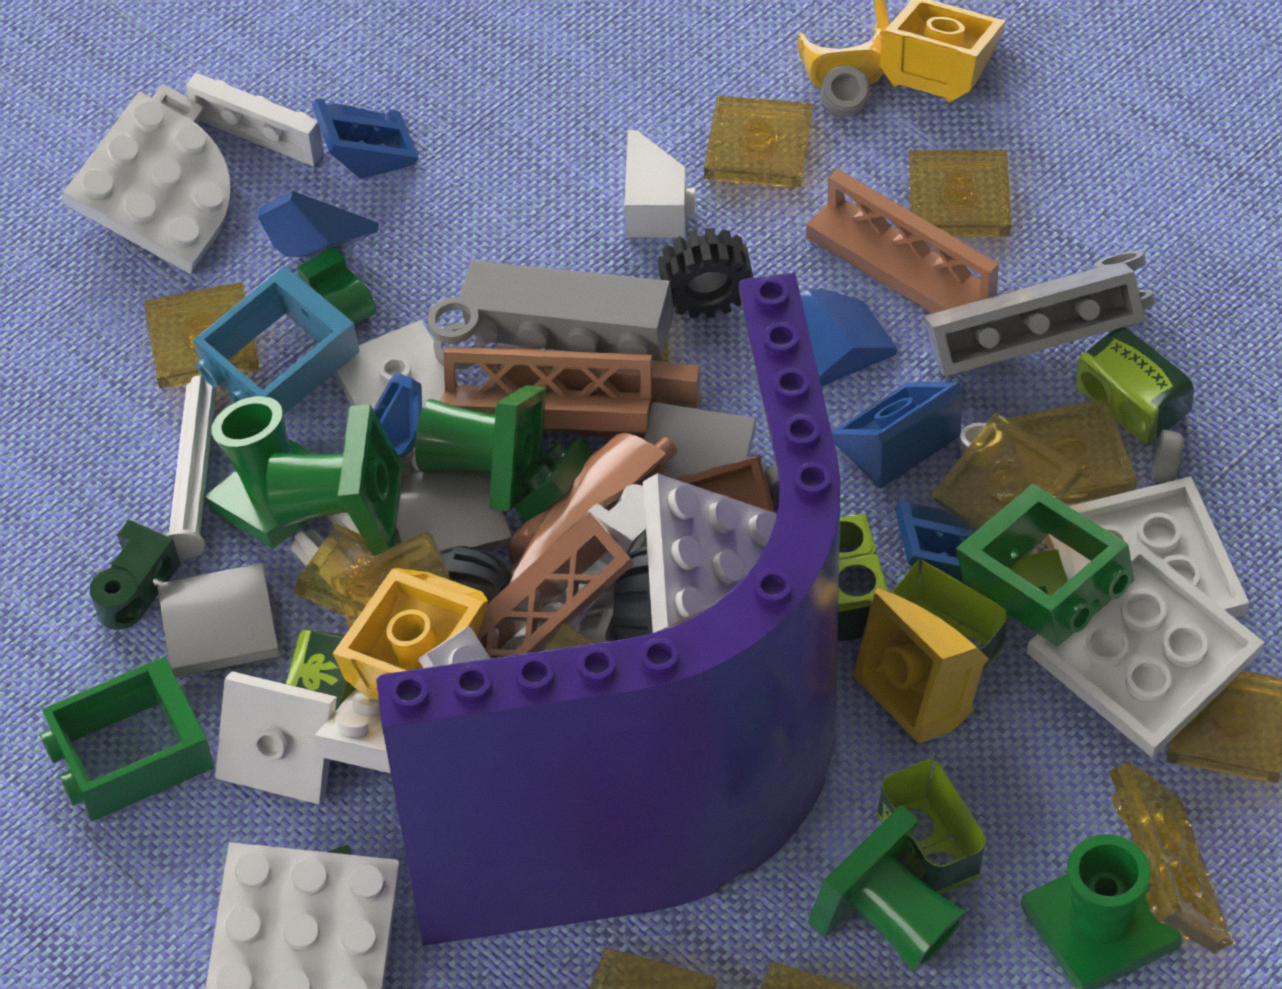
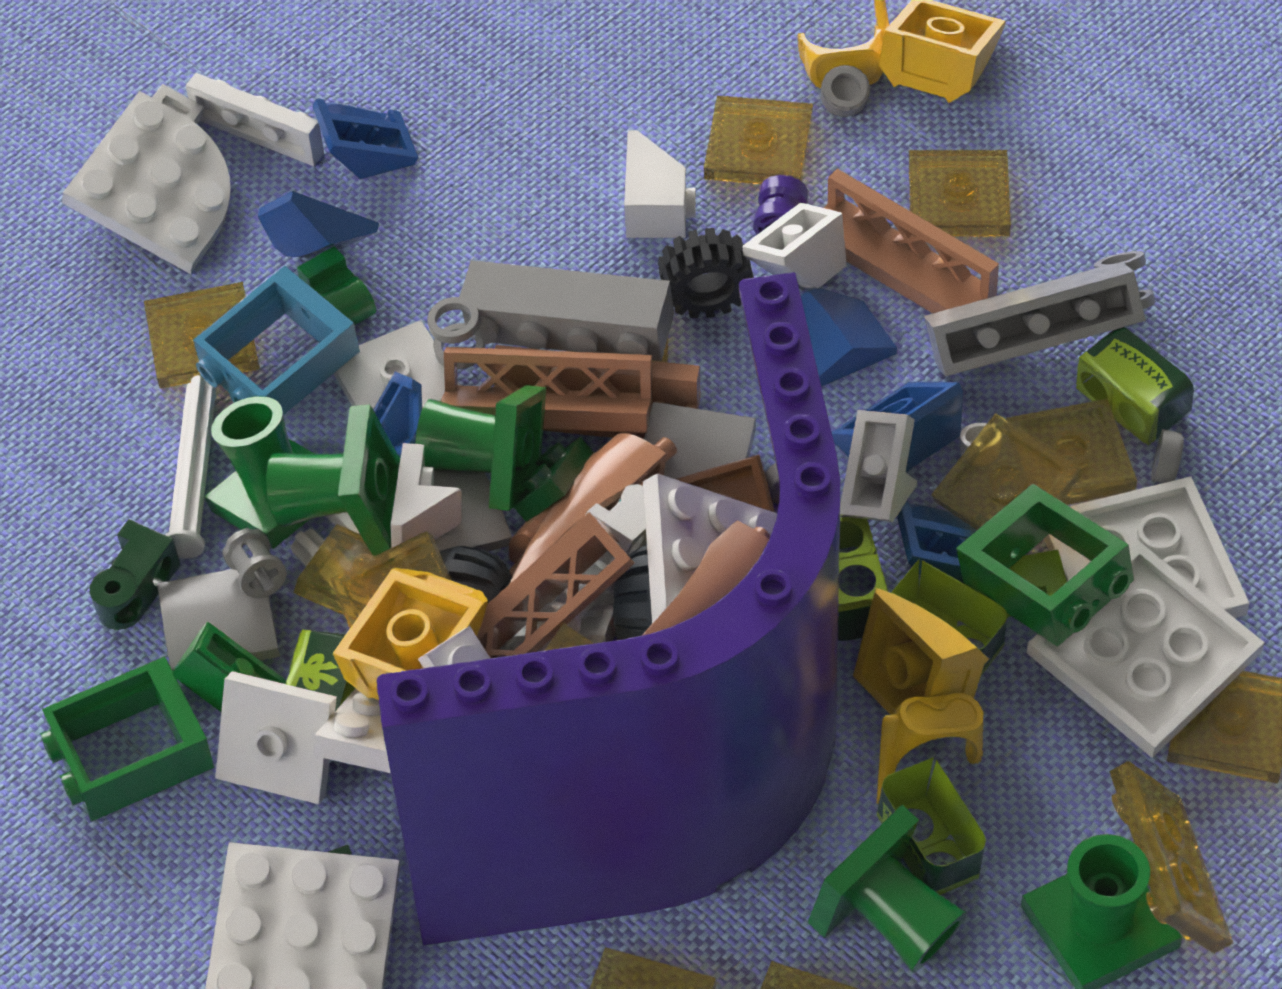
none -> green slope [173,622,286,712]
none -> light grey bush [222,528,287,598]
none -> white slope [391,443,462,560]
none -> nougat piece [642,520,770,636]
none -> white slope [742,203,847,288]
none -> dark purple wheel [753,175,809,235]
none -> white slope [840,410,917,522]
none -> yellow helmet [876,693,983,804]

